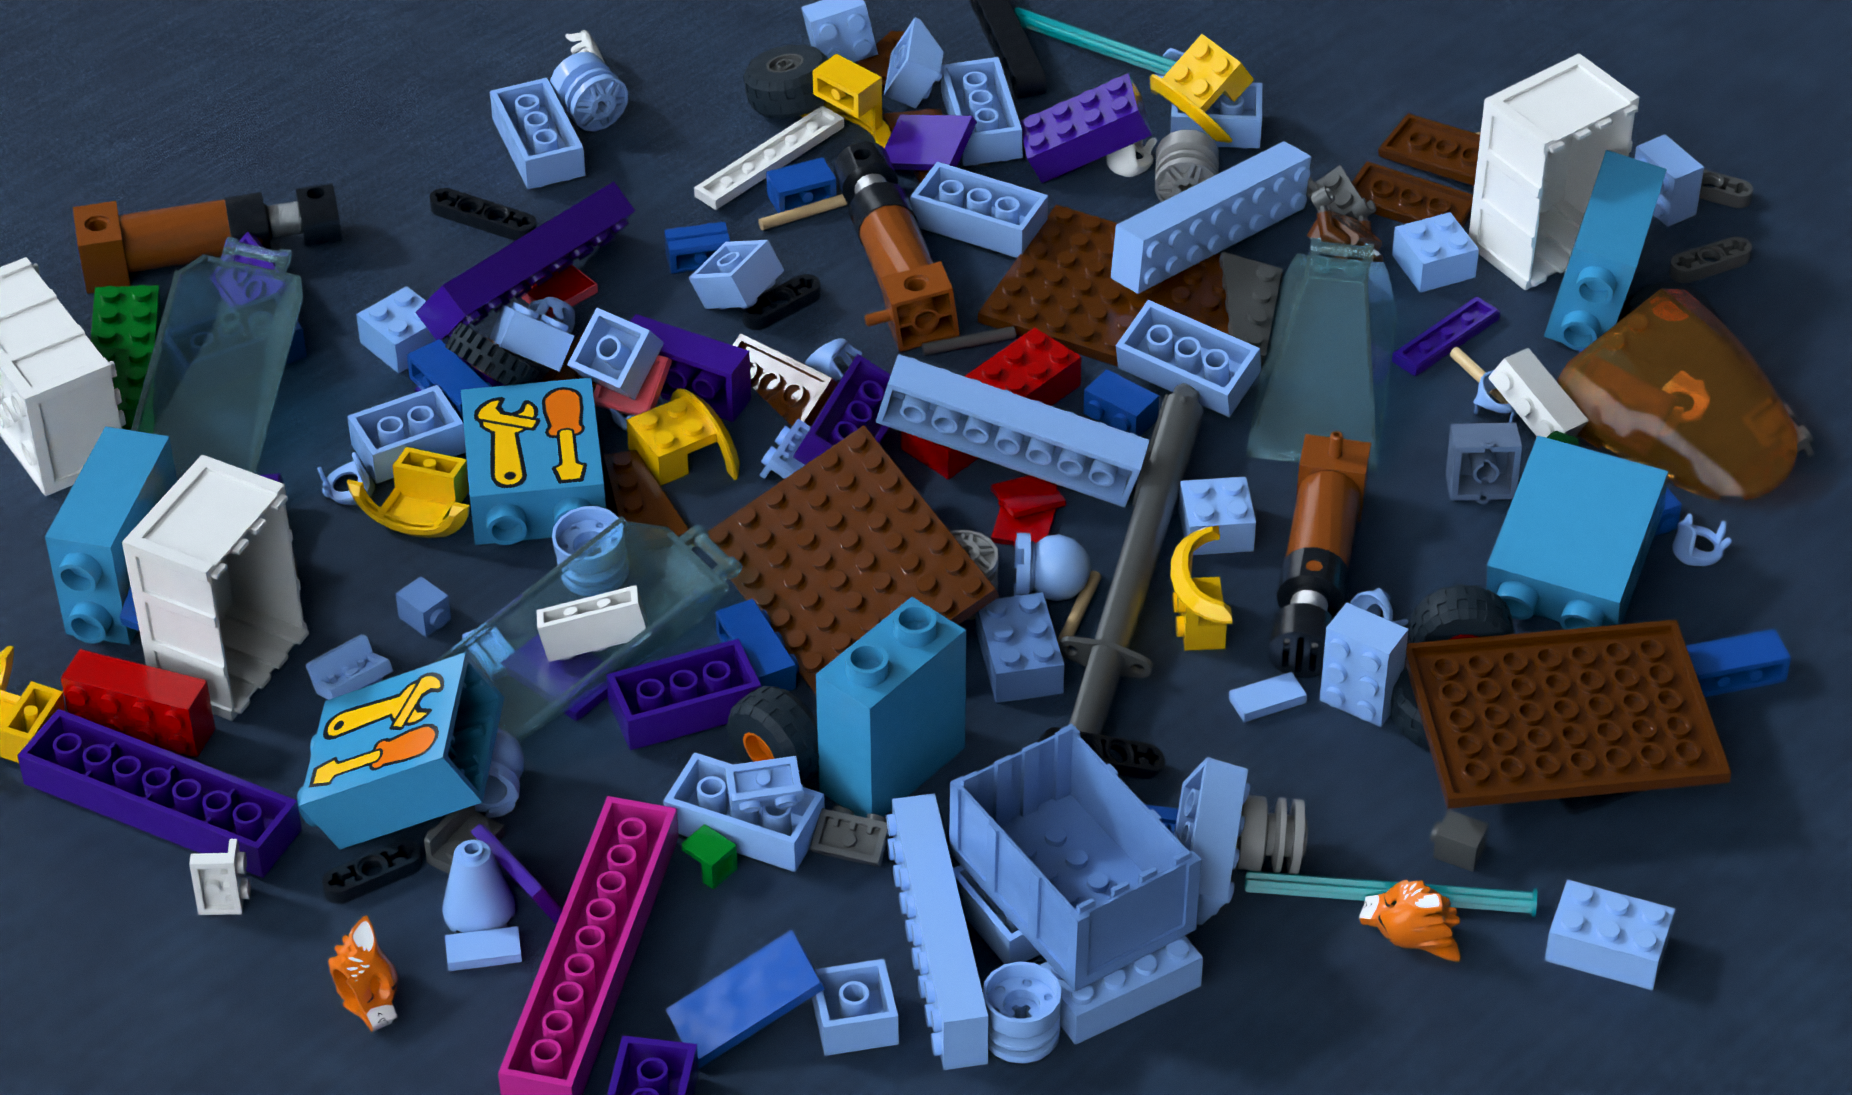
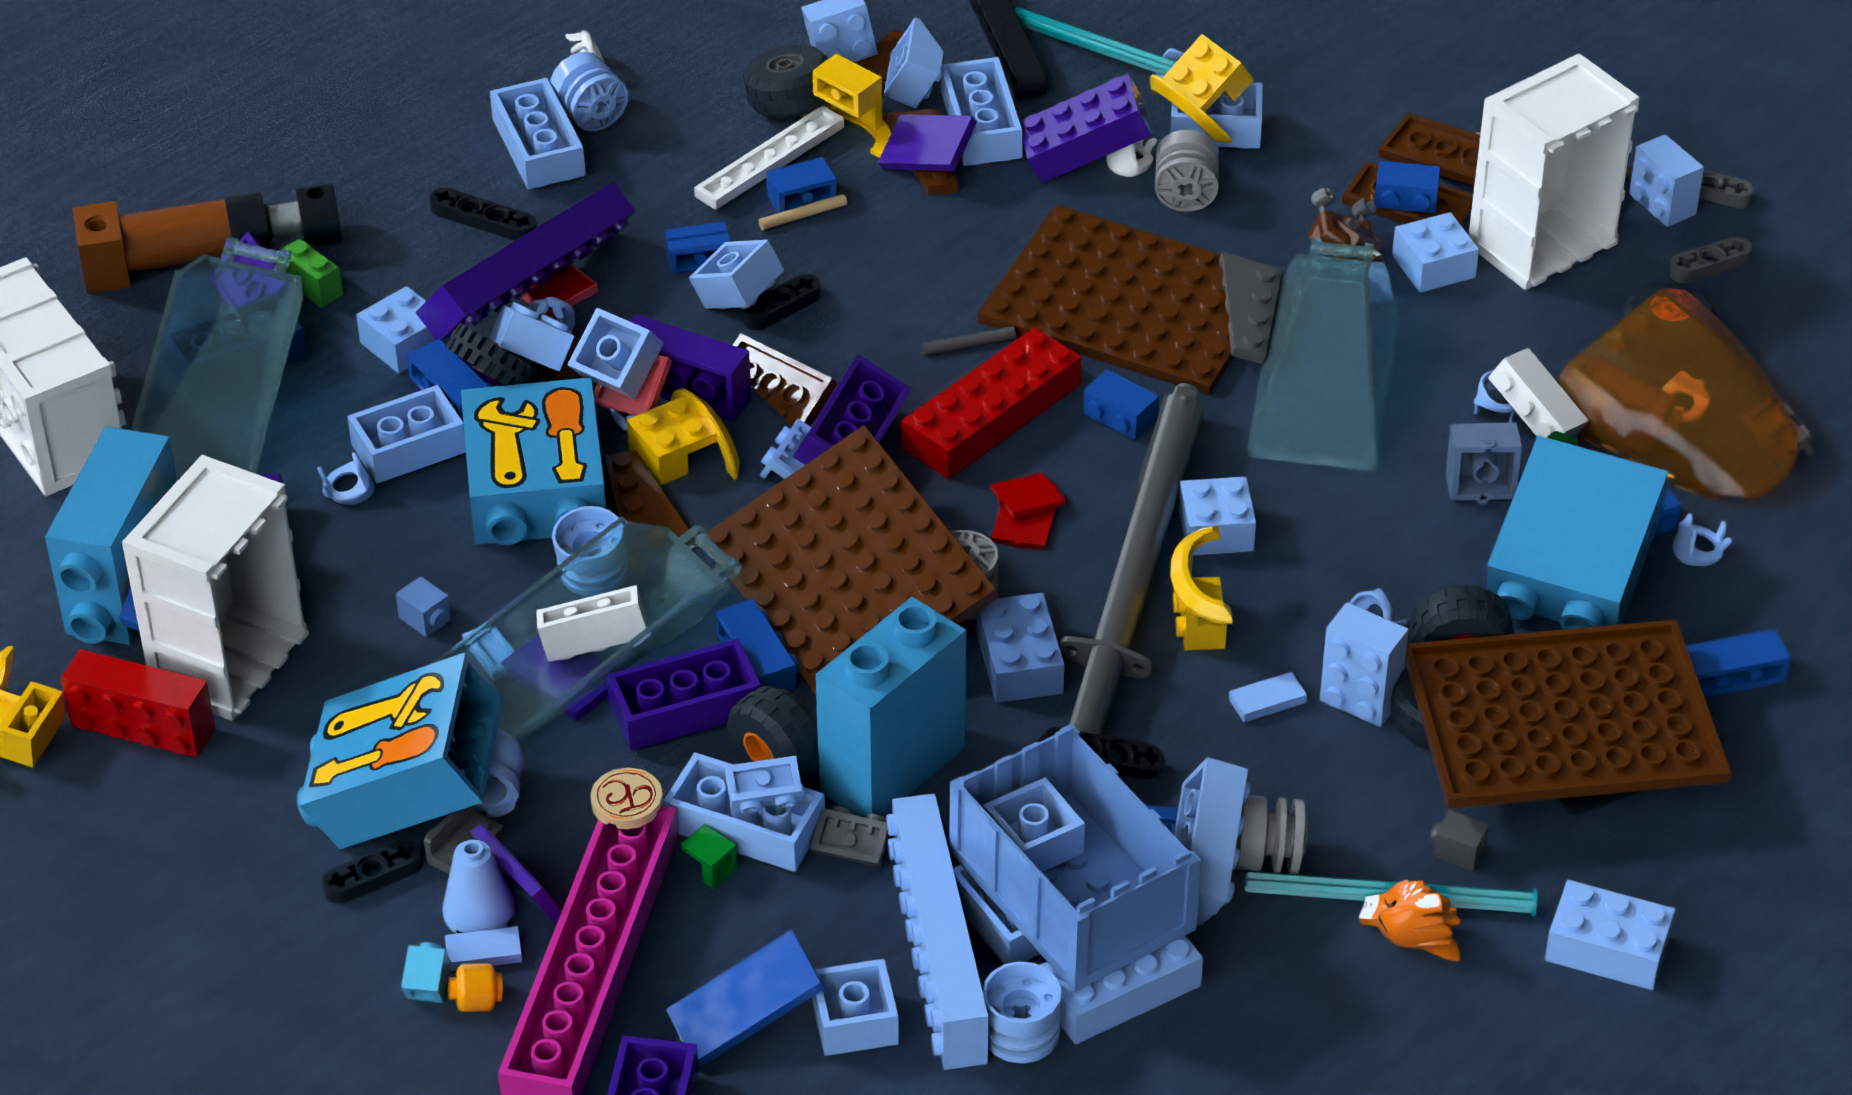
dark purple brick [17,709,302,878] -> none
green brick [90,285,162,434] -> none
white bracket [189,839,251,915] -> none
light blue bracket [306,634,393,700] -> none
orange piece [328,915,399,1032] -> none
yellow piece [347,447,470,538] -> none
light blue piece [805,338,862,382] -> none
dark orange piece [834,141,960,352] -> none
light blue brick [876,354,1149,508] -> none
light blue brick [910,162,1048,258] -> none
light blue tile [1014,533,1091,601] -> none
tan bar [1057,571,1102,648] -> none
light blue brick [1111,141,1312,294] -> none
light blue brick [1116,300,1262,417] -> none
piece [1268,431,1371,678] -> none
dark grey bracket [1307,165,1362,218] -> none
dark purple tile [1392,296,1500,377] -> none
tan bar [1450,347,1509,404] -> none
dark azure brick [1544,150,1667,351] -> none
none -> bright green brick [279,239,344,307]
none -> medium azure brick [401,942,451,1003]
none -> light orange head [448,963,503,1012]
none -> tan tile [590,767,663,829]
none -> light blue brick [983,777,1085,872]
none -> blue brick [1374,161,1440,213]

